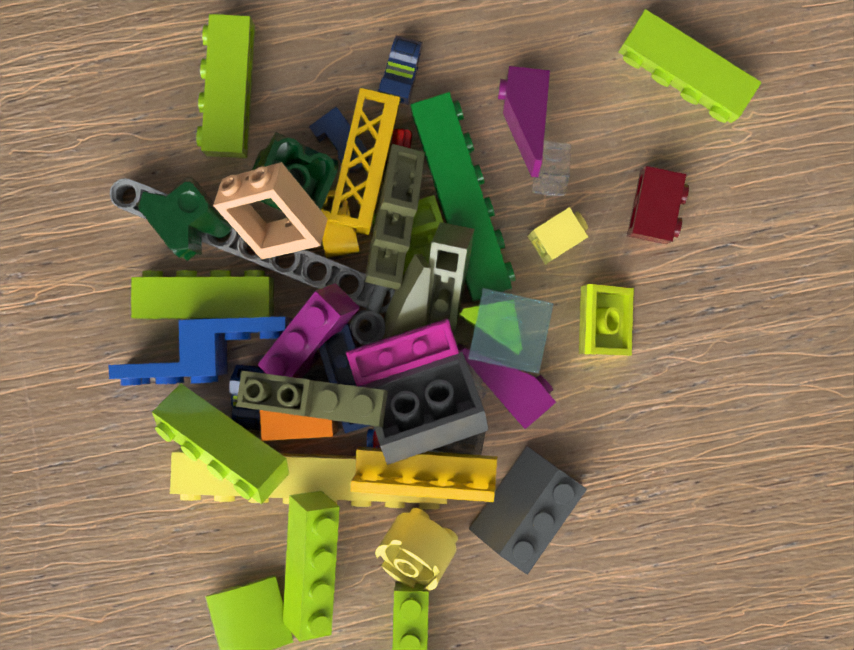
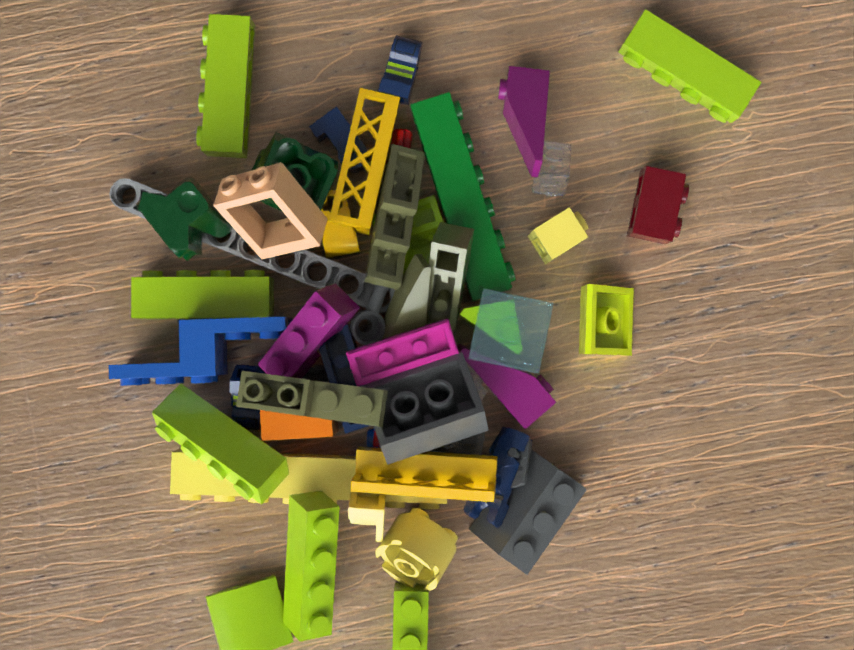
none -> light yellow panel [348,492,386,542]
none -> dark blue piece [464,427,533,528]

